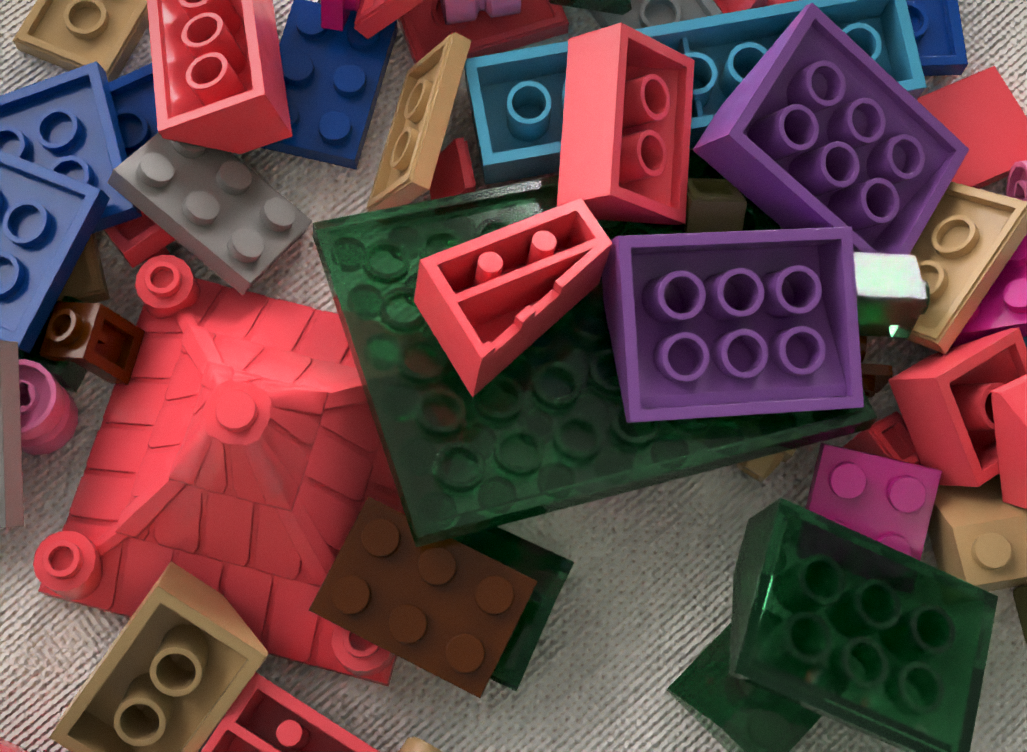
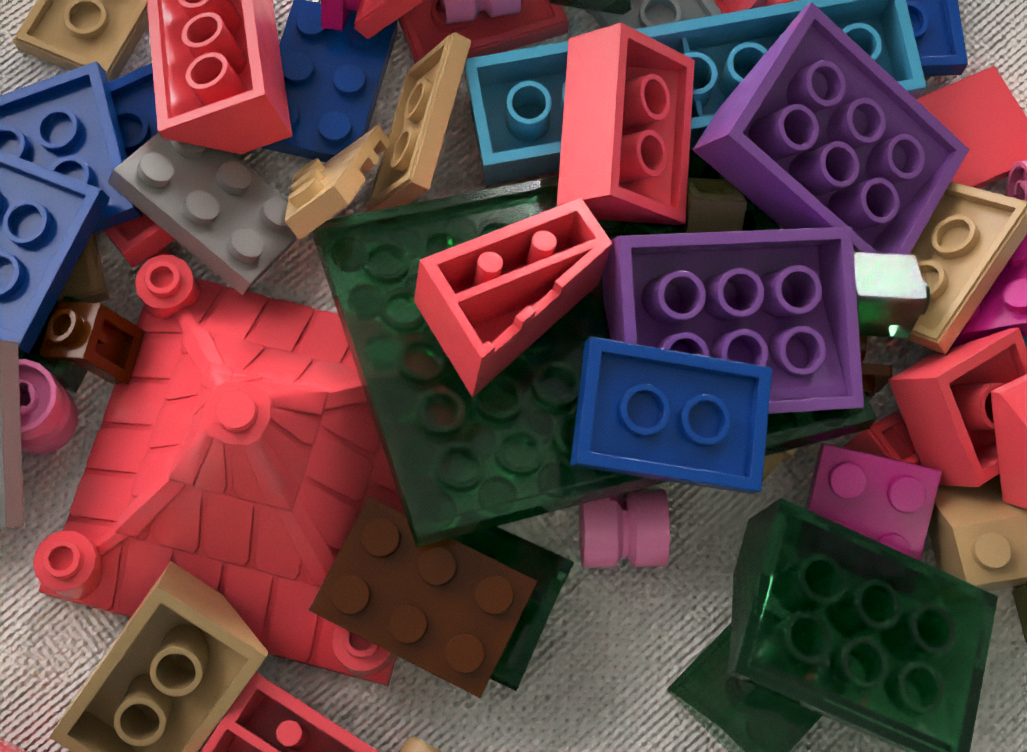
coral slope [430,137,476,216] -> none
none -> tan wing [285,124,391,240]
none -> blue plate [570,337,772,494]
none -> bright pink wheel [579,489,670,568]

